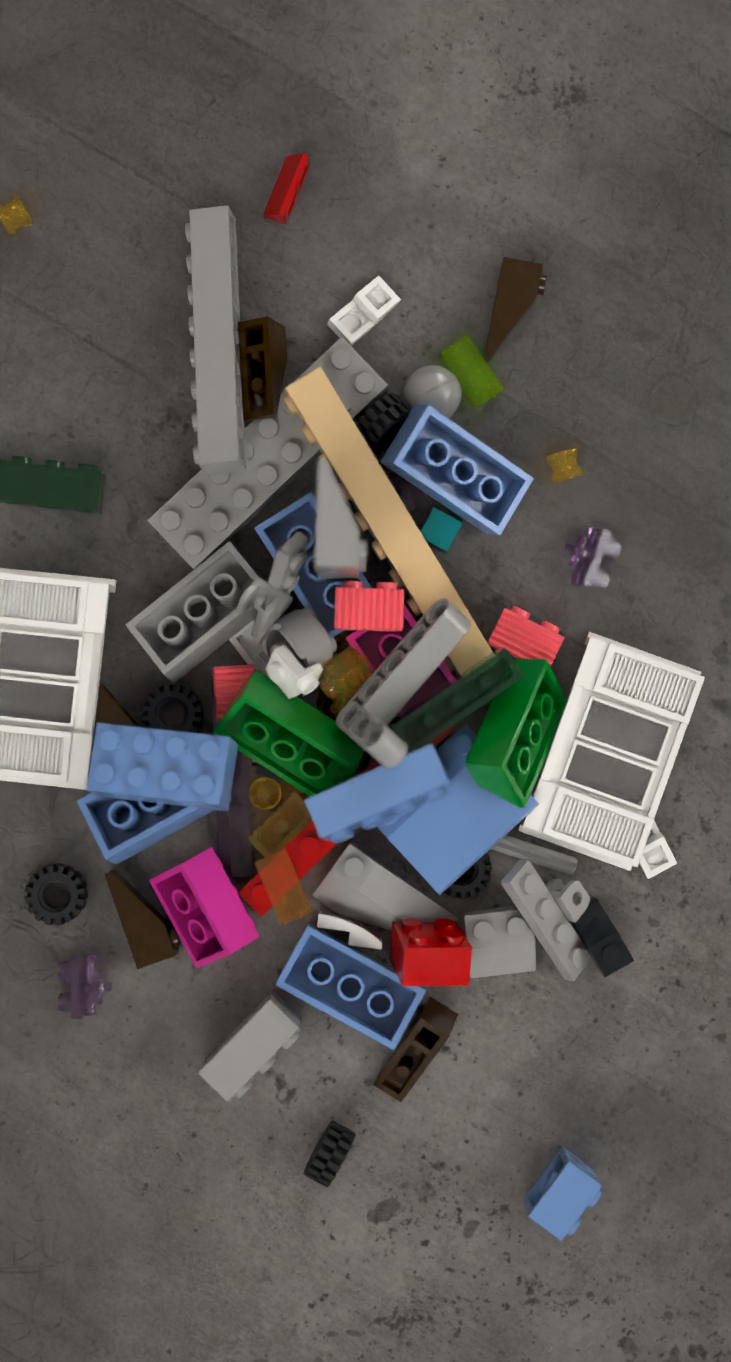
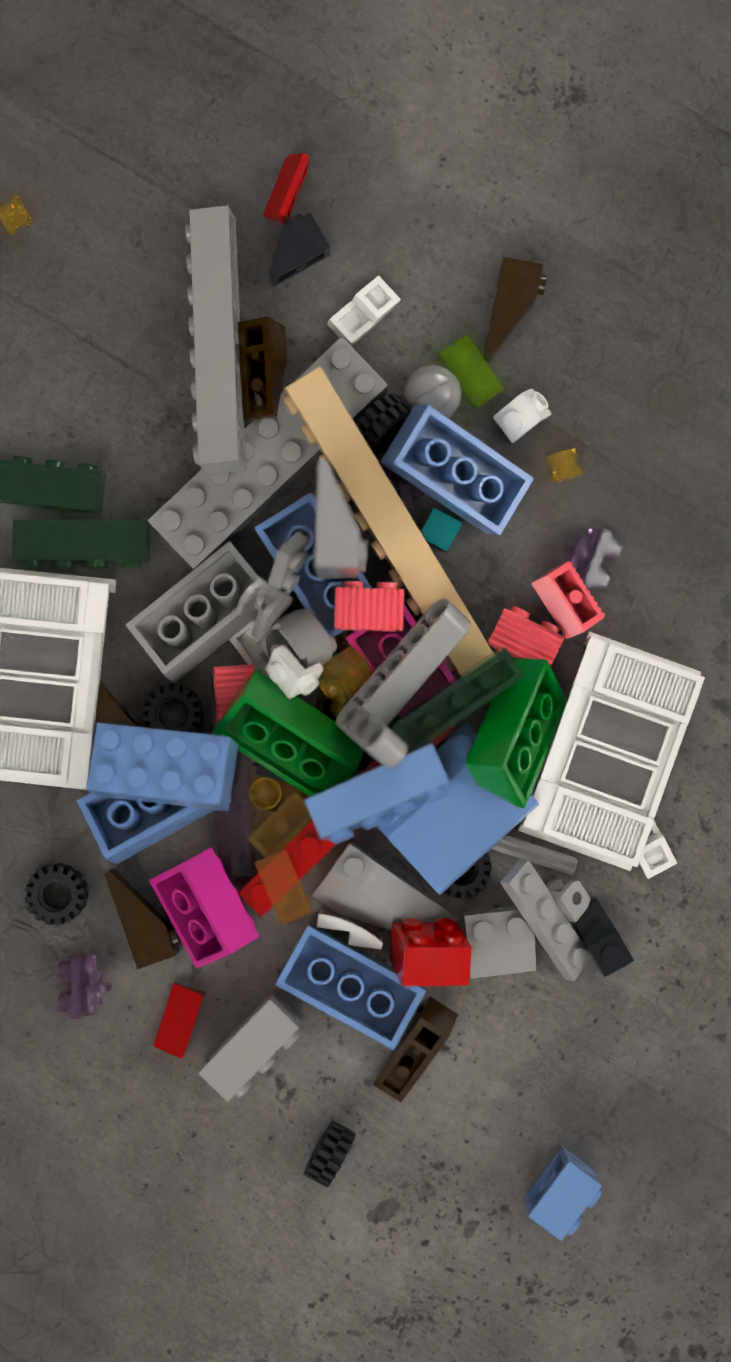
none -> clear green brick [12,520,150,569]
none -> red slope [153,982,206,1059]
none -> black slope [269,213,331,287]
none -> white bracket [493,388,551,443]
none -> coral brick [531,561,605,639]

